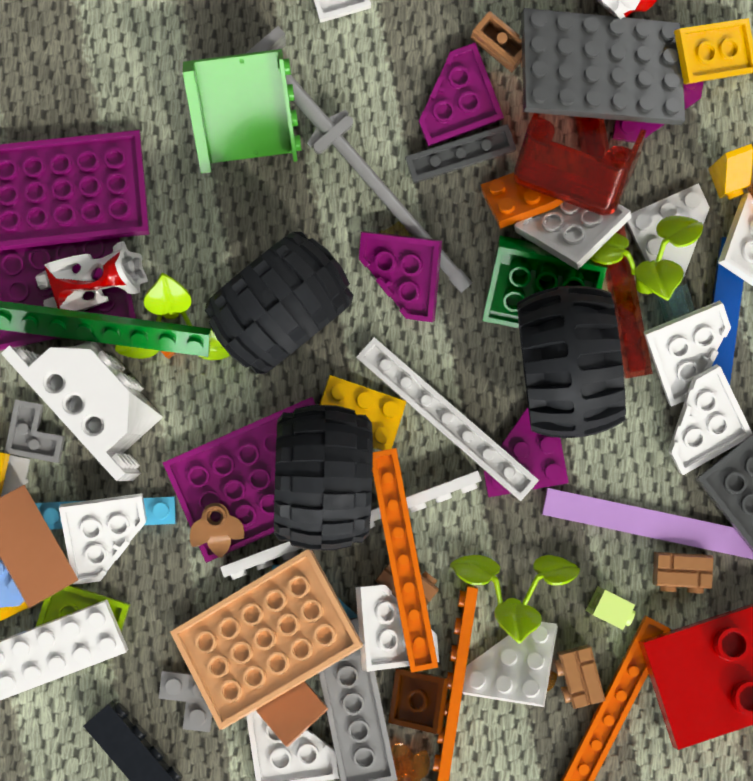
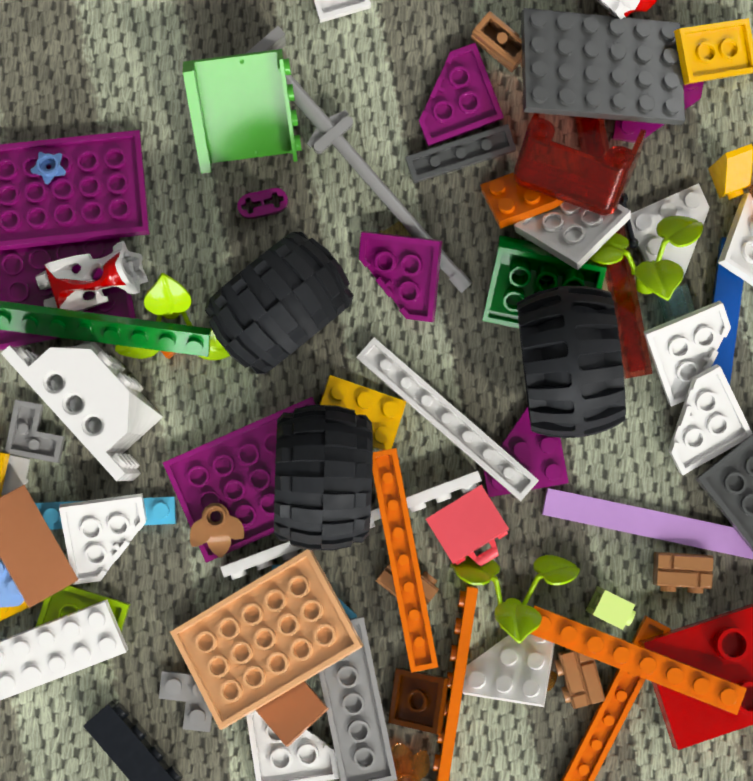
white plate [355,585,439,672] -> none
none -> medium blue plate [30,152,66,185]
none -> magenta beam [237,188,288,219]
none -> coral piece [426,485,509,567]
none -> orange plate [530,605,747,715]
none -> black hinge [616,193,639,248]

